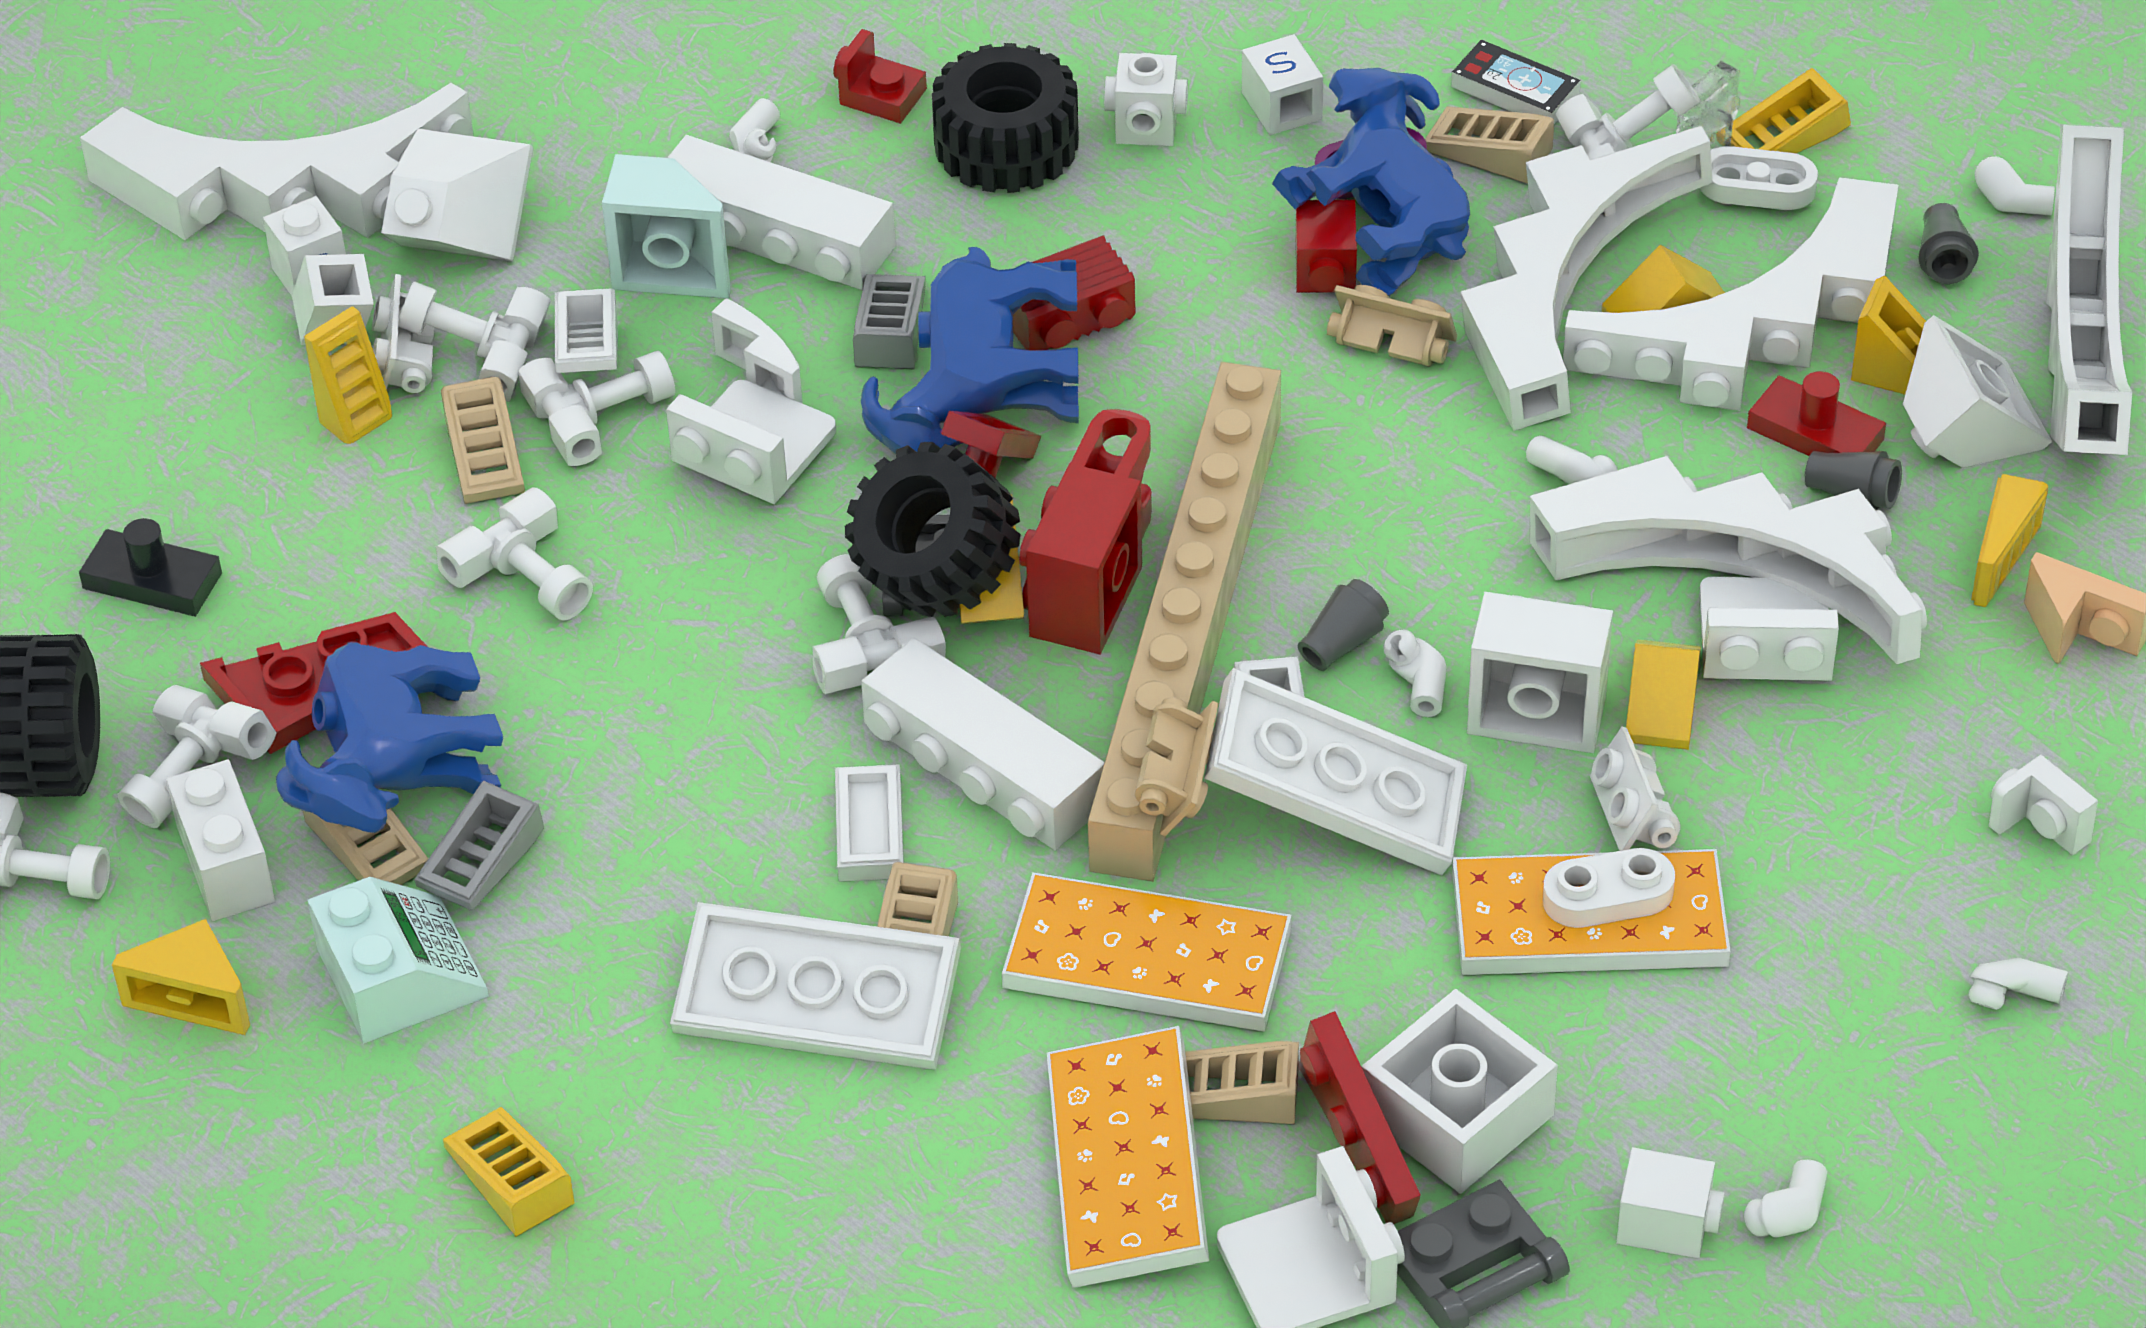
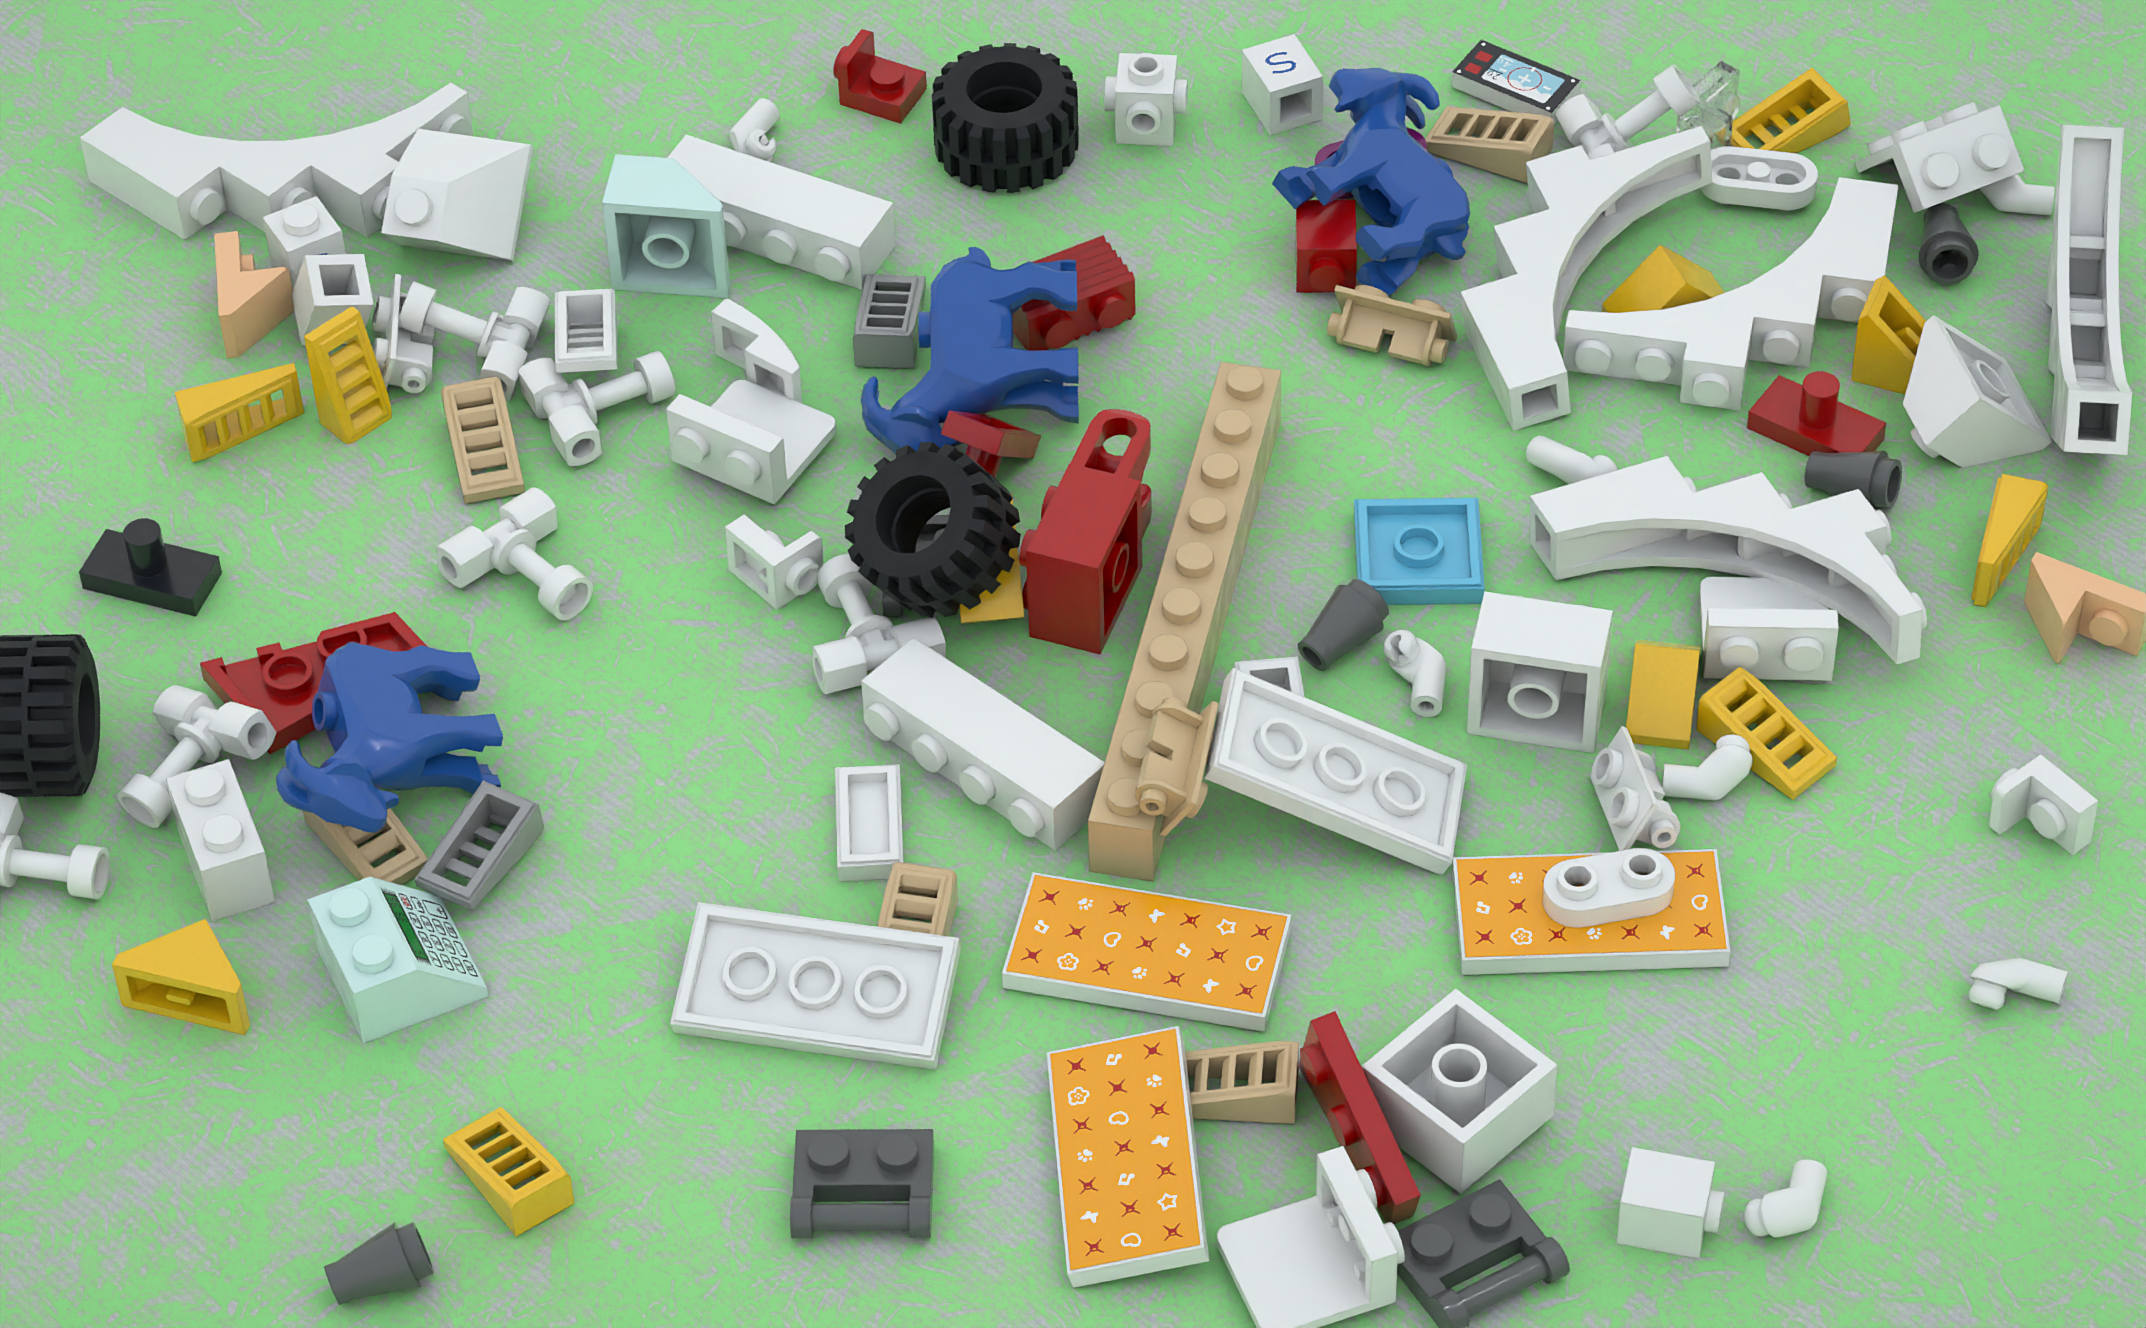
none -> yellow slope [175,363,304,462]
none -> light nougat slope [214,231,294,359]
none -> dark grey cone [324,1222,434,1305]
none -> white bracket [725,515,823,610]
none -> dark grey plate [790,1129,934,1238]
none -> medium azure tile [1354,498,1485,605]
none -> white arm [1662,734,1753,801]
none -> yellow slope [1696,667,1837,800]
none -> white bracket [1855,102,2025,213]

